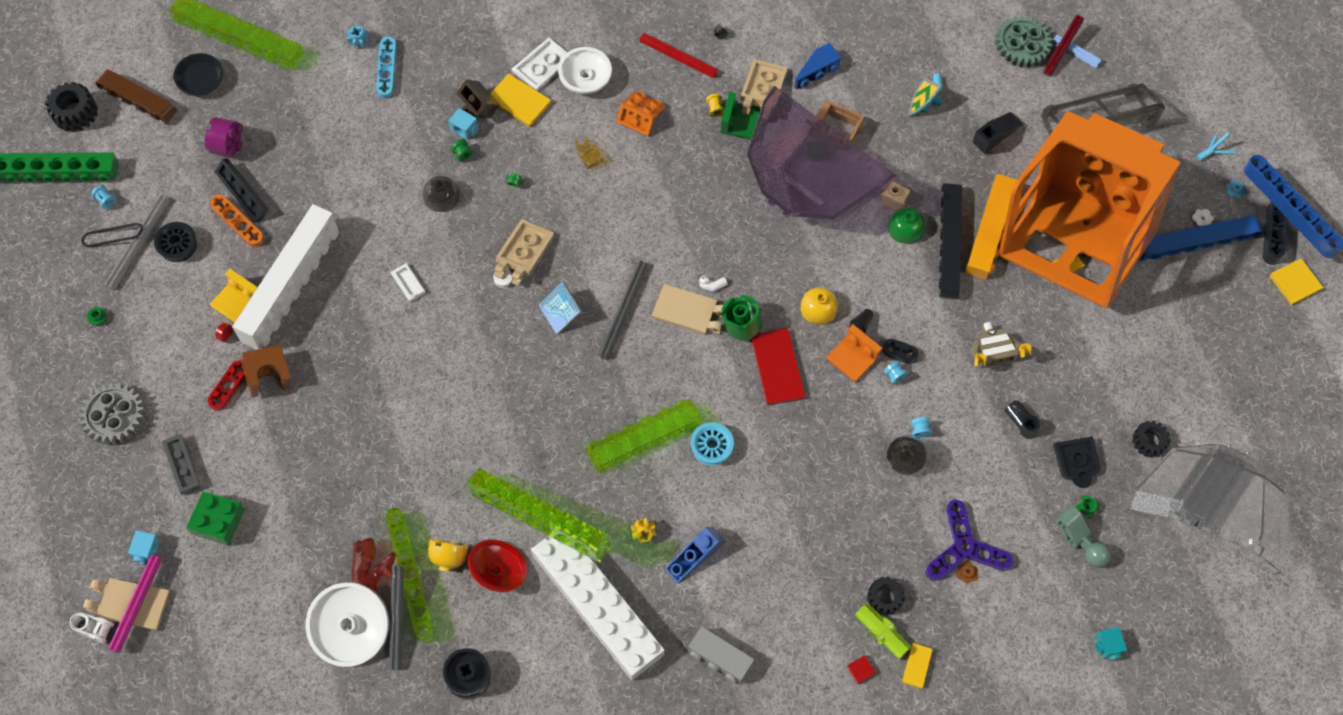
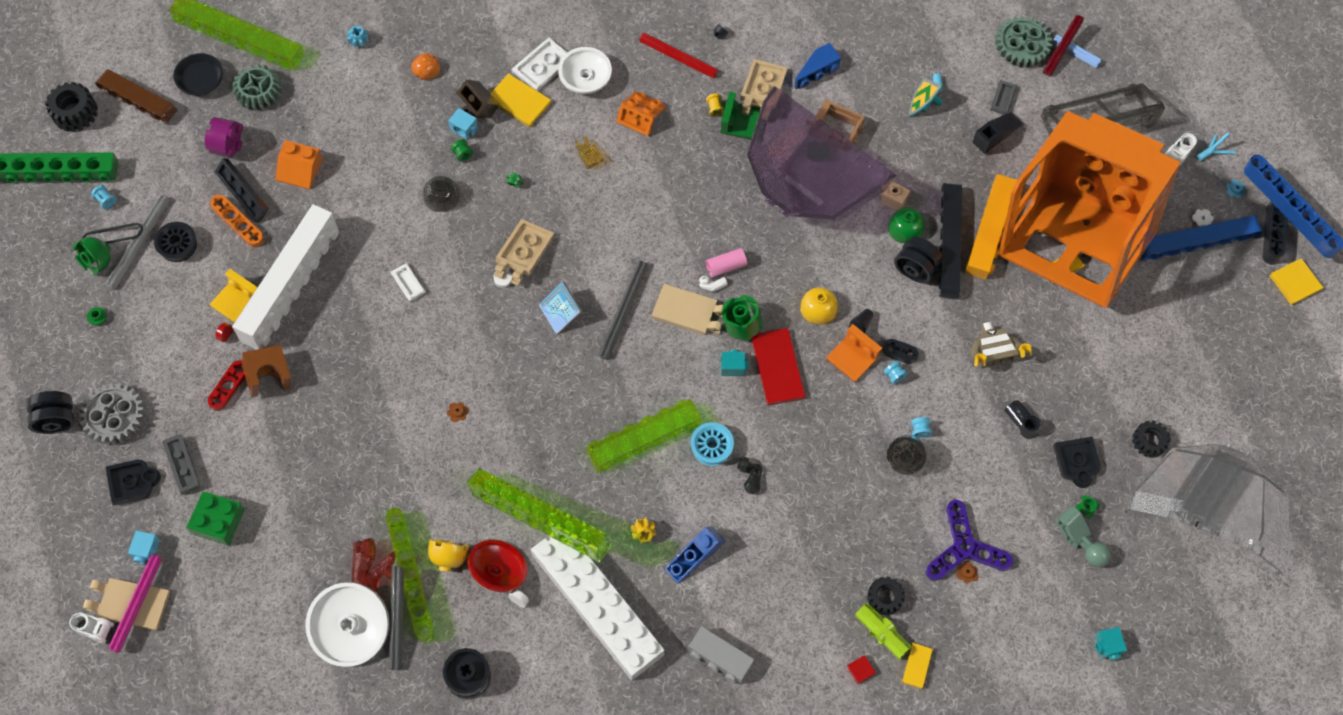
medium azure beam [376,37,397,99] -> none
none -> black wheel [26,391,74,434]
none -> green cylinder [72,237,111,275]
none -> black plate [105,459,161,506]
none -> sand green gear [232,64,282,111]
none -> orange slope [275,140,323,190]
none -> orange hair [411,53,440,80]
none -> dark orange plant [447,402,469,422]
none -> white tile [508,589,529,608]
none -> bright pink pin [705,248,747,277]
none -> teal brick [721,350,749,376]
none -> pearl dark grey piece [737,456,763,494]
none -> black wheel [894,237,943,283]
none -> dark grey tile [990,80,1017,115]
none -> white piece [1165,133,1197,165]

